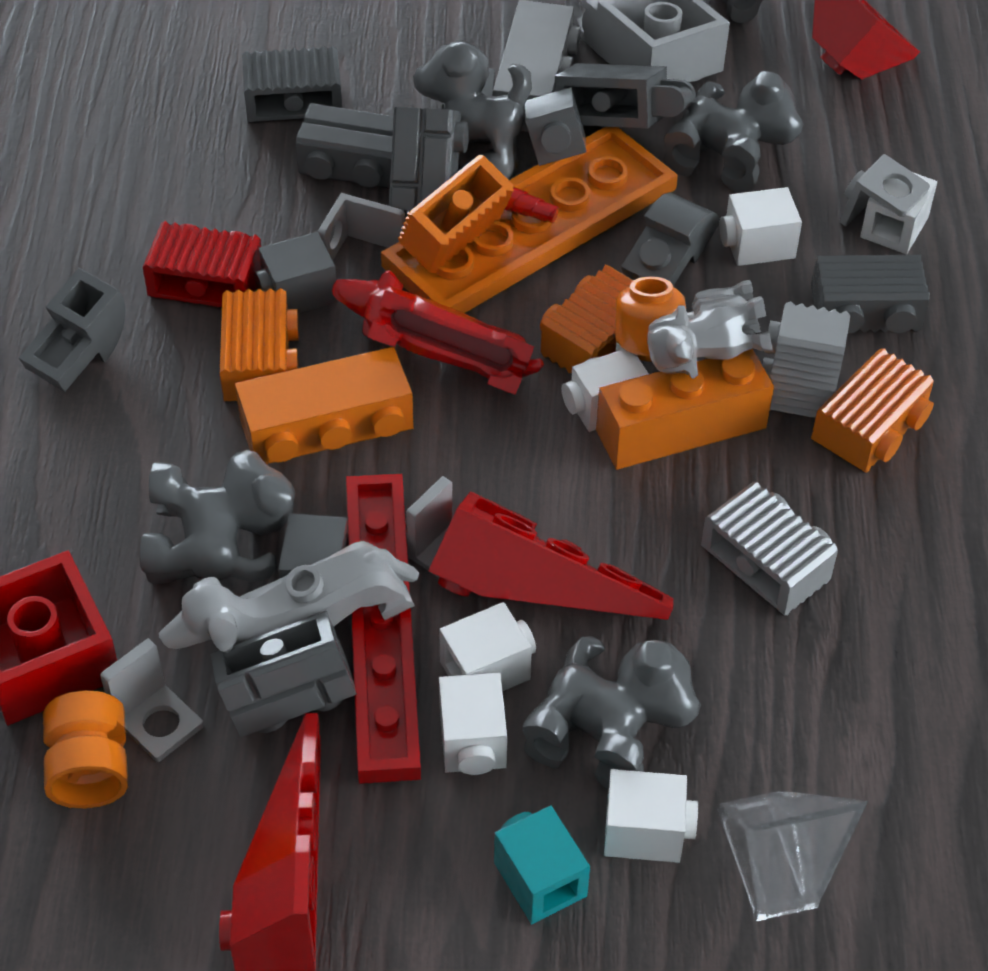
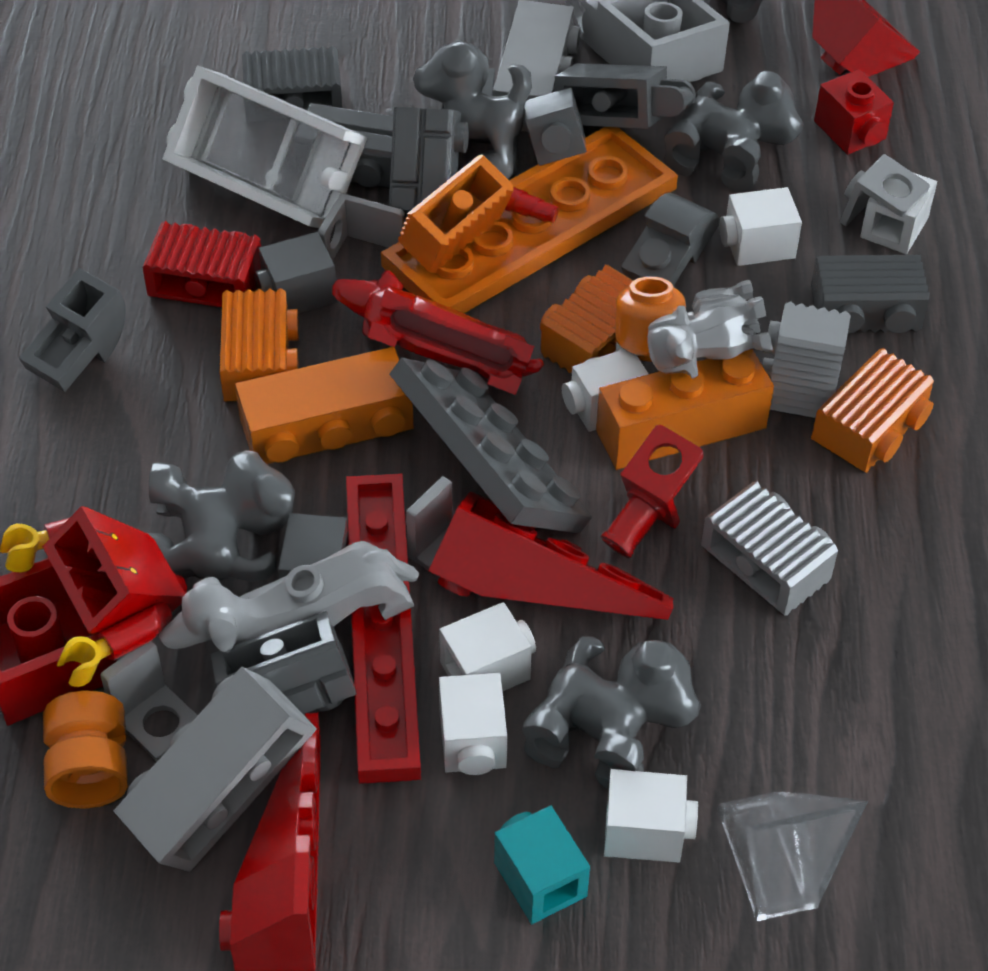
none -> red torso [0,506,187,687]
none -> light grey brick [113,667,317,872]
none -> door [162,65,368,228]
none -> dark grey plate [389,357,592,534]
none -> red bracket [601,424,704,558]
none -> red brick [814,69,894,155]

